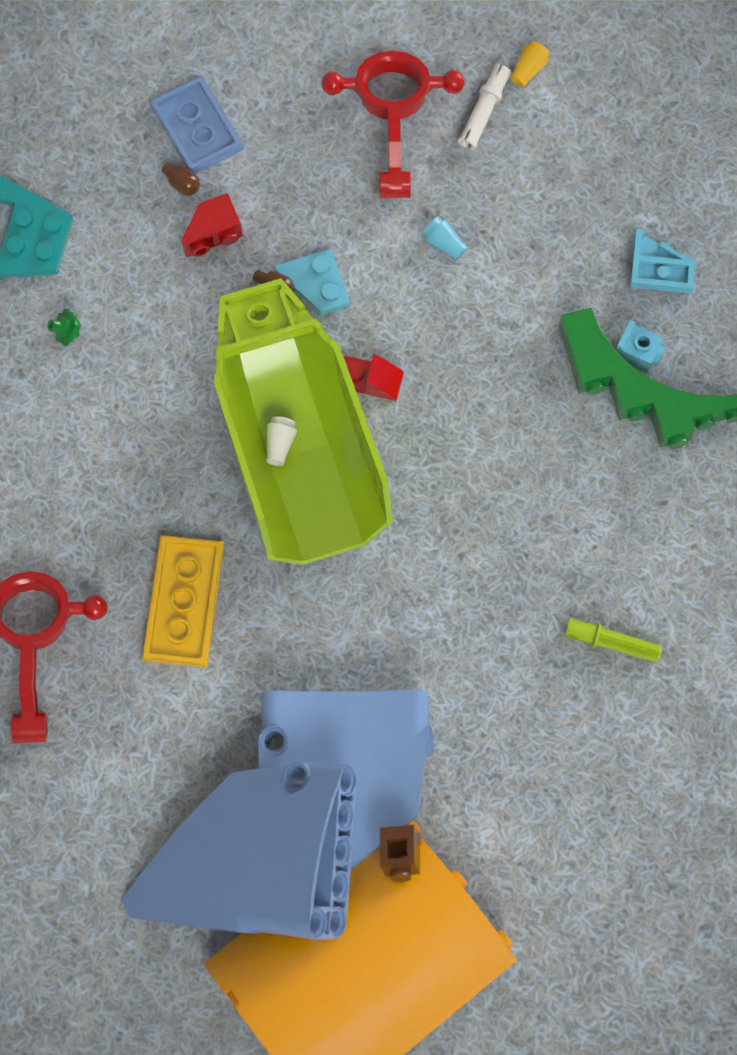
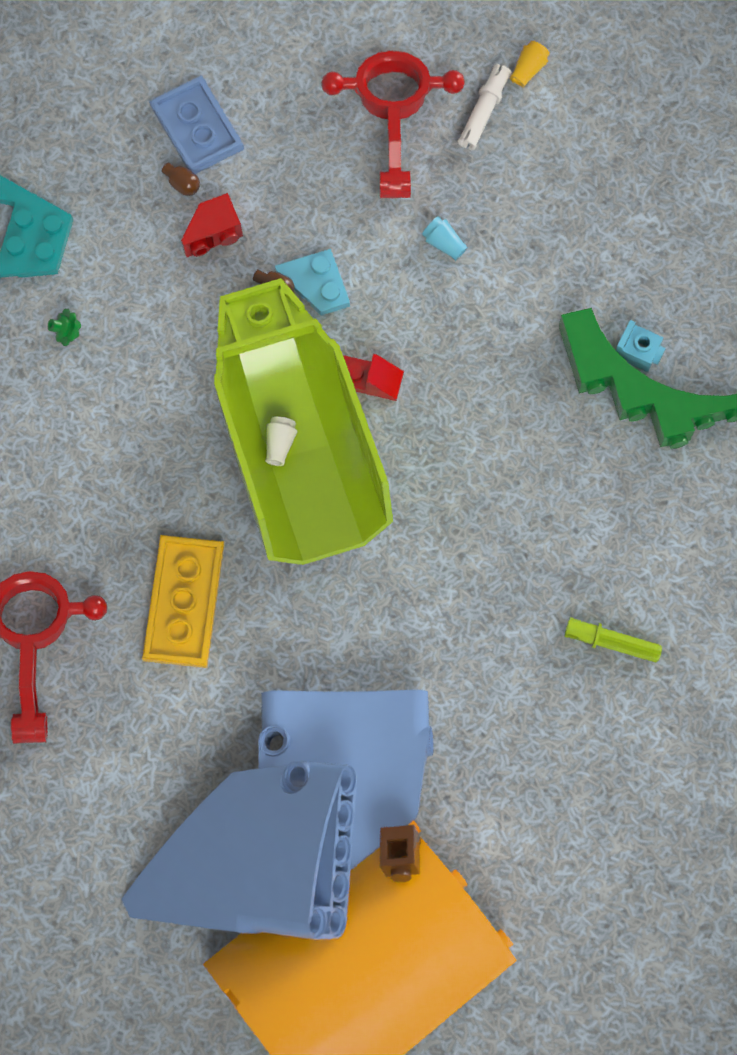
medium azure wing [630,228,695,294] -> none

